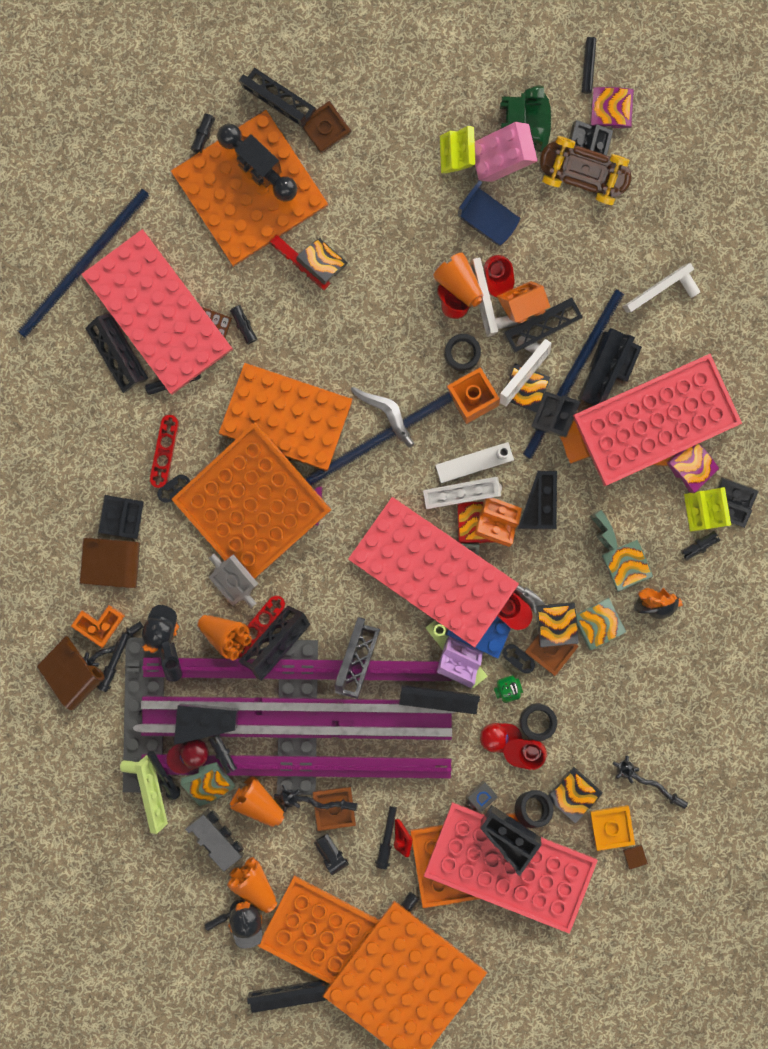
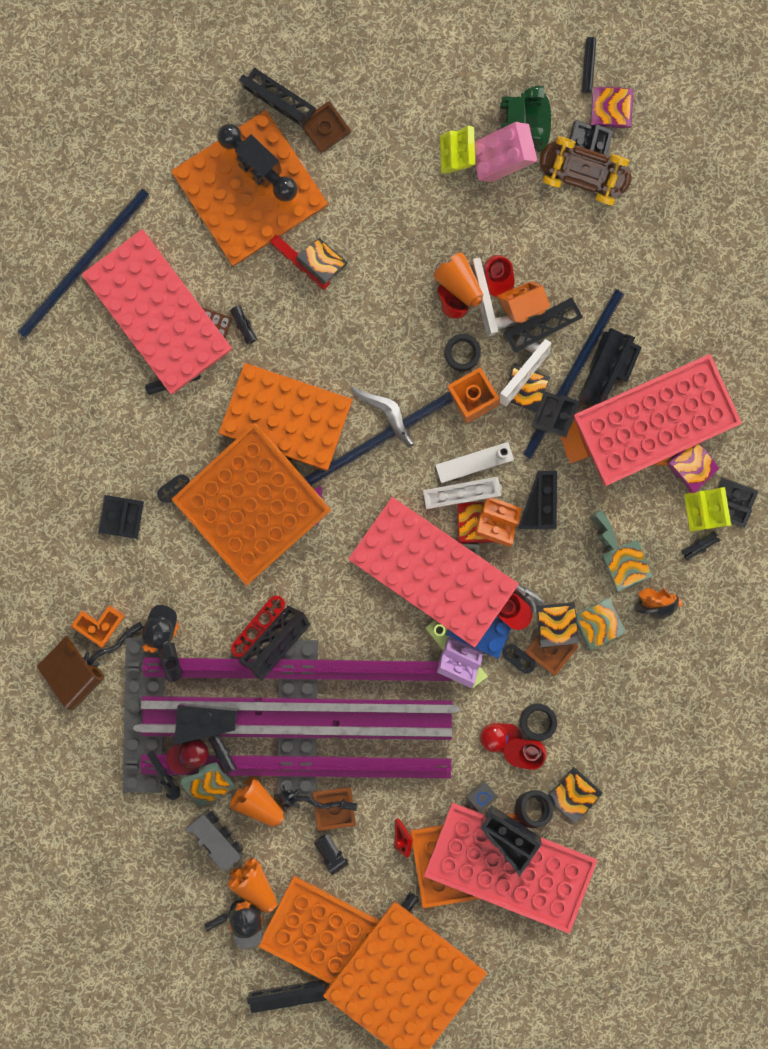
reddish brown door [80,538,140,588] -> none
black fence [85,313,148,393] -> none
black pin [96,632,130,692] -> none
yellowish green piece [120,755,168,834] -> none
red beam [150,415,179,488] -> none
black pin [190,113,215,153] -> none
orange cone [198,615,252,661] -> none
light grey plate [208,553,258,608] -> none
black fence [335,617,380,699] -> none
black pin [375,806,397,869] -> none
black fence [399,685,480,715] -> none
dark blue piece [458,180,521,246] -> none
green head [494,675,524,703] -> none
light orange plate [590,805,635,851] -> none
black piece [612,756,688,809] -> none
white piece [622,263,700,313] -> none
reddish brown tile [623,844,648,870] -> none

